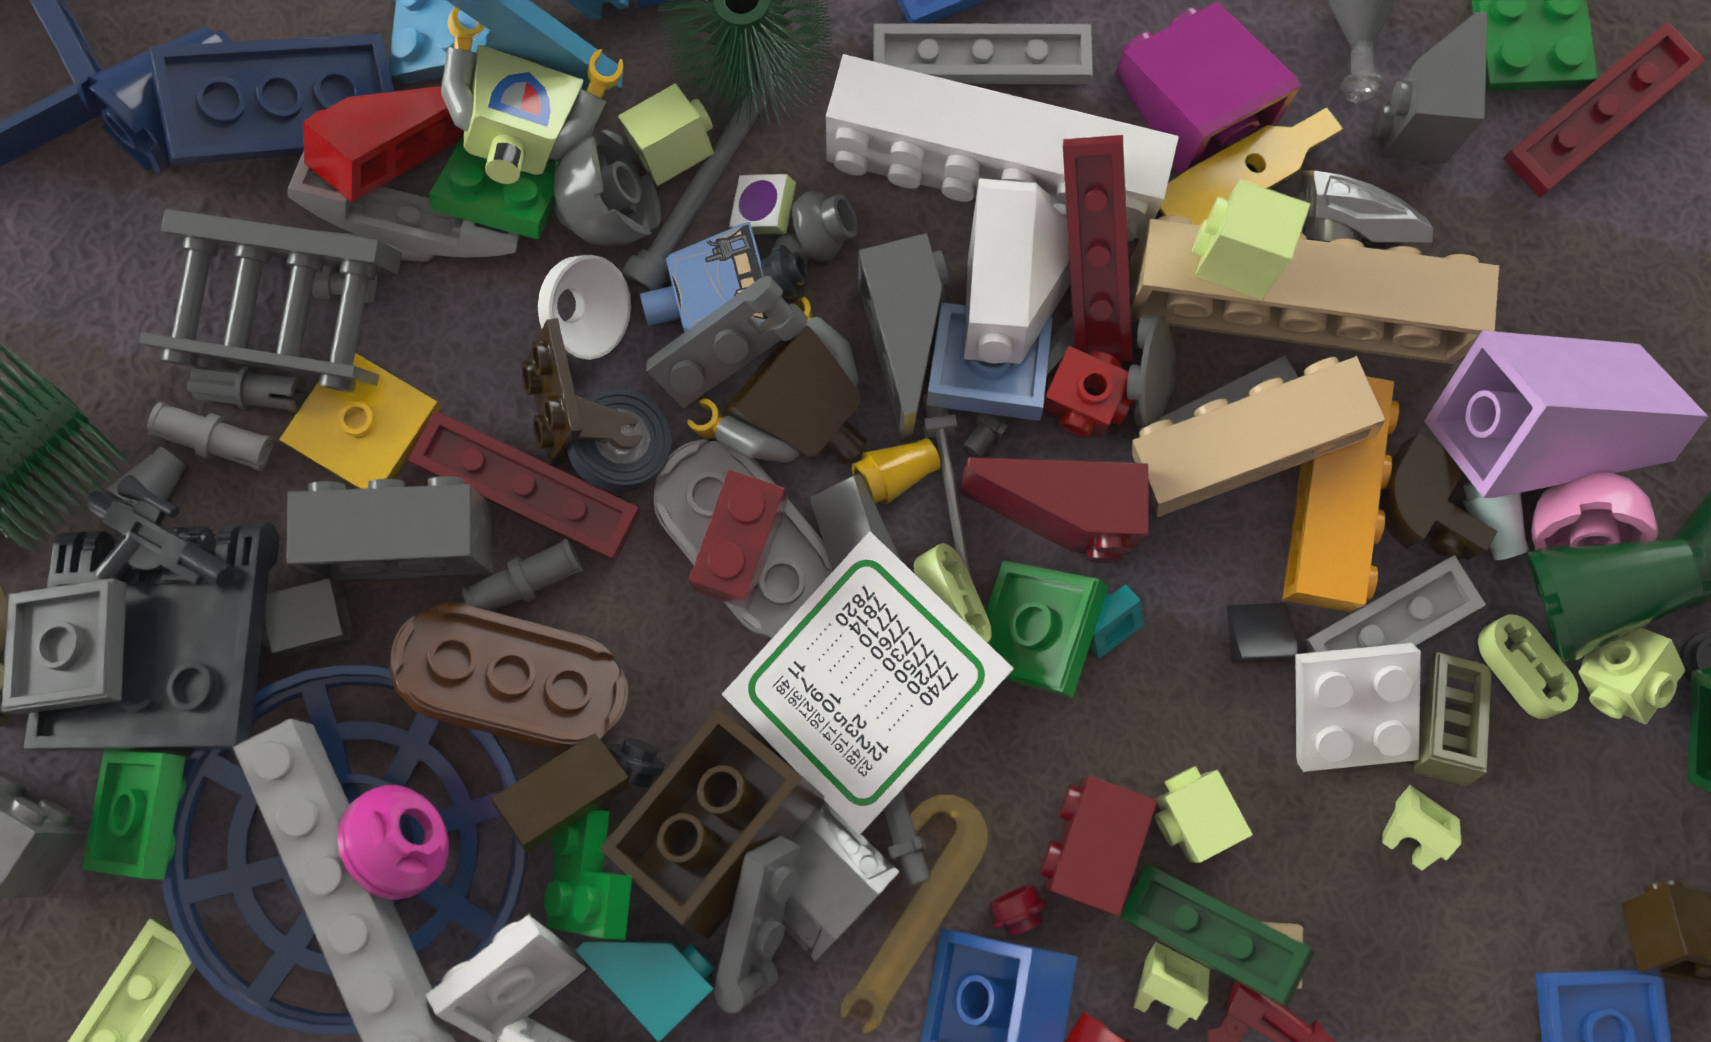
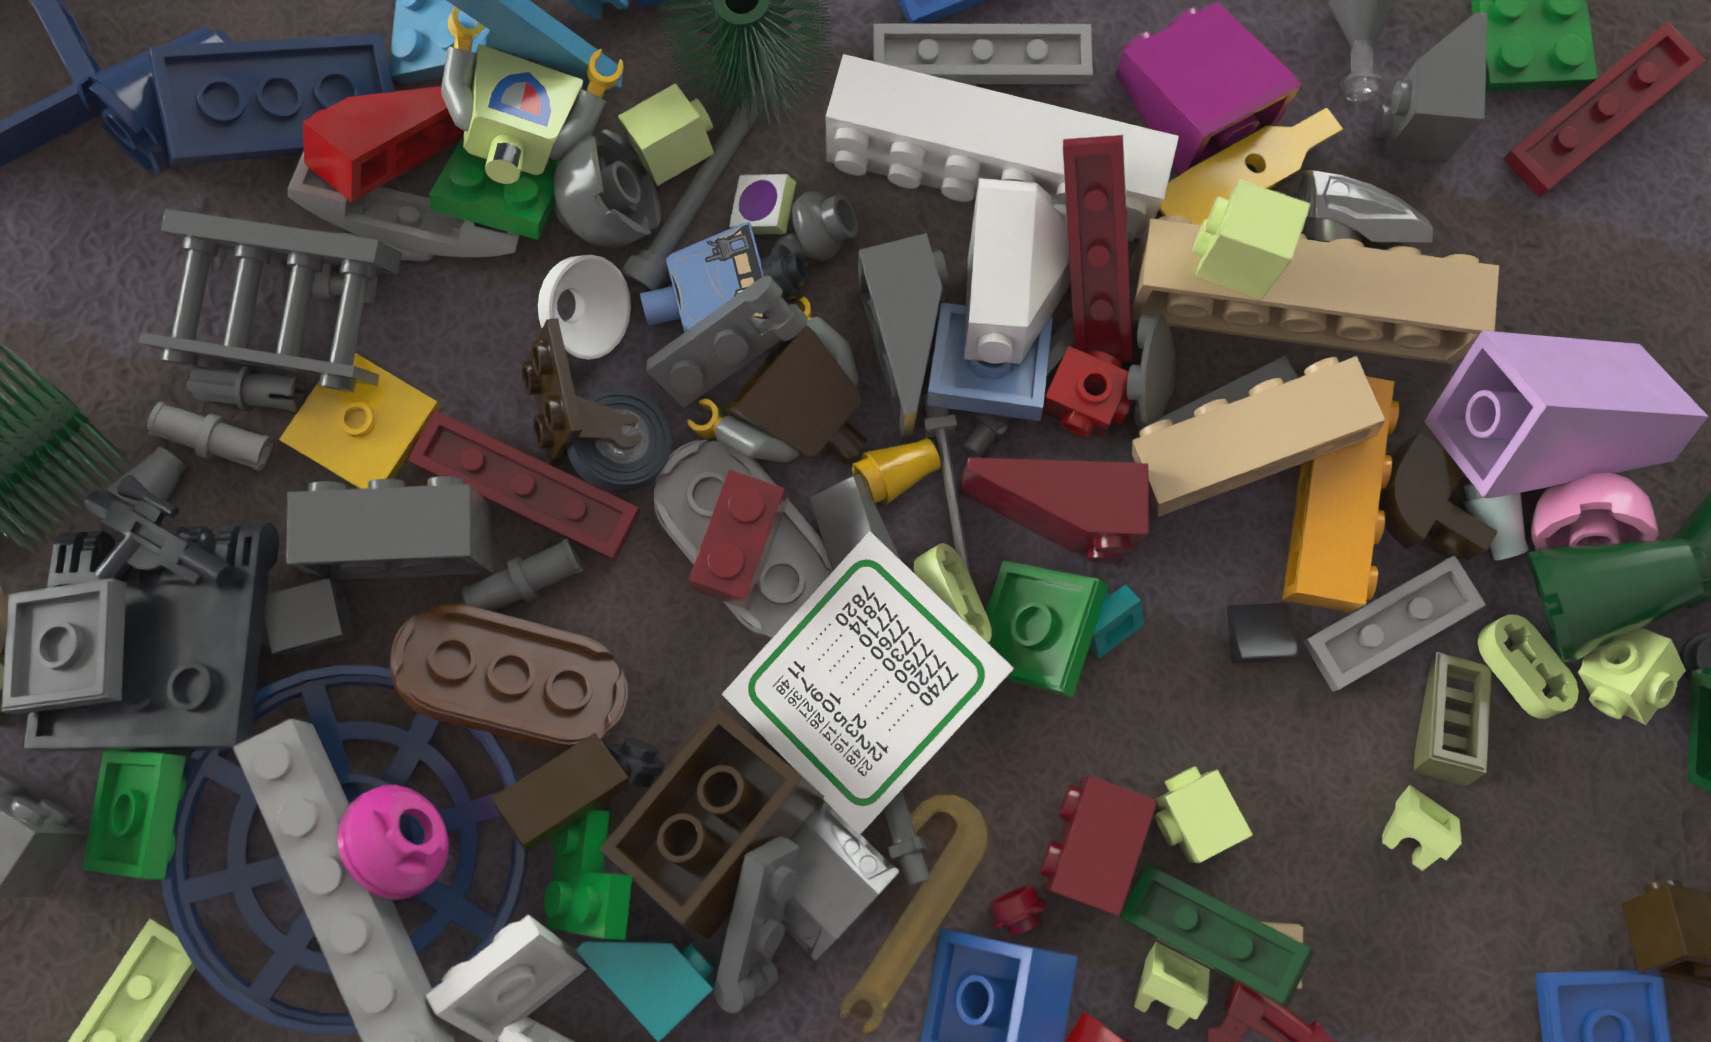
white plate [1295,643,1421,772] -> none

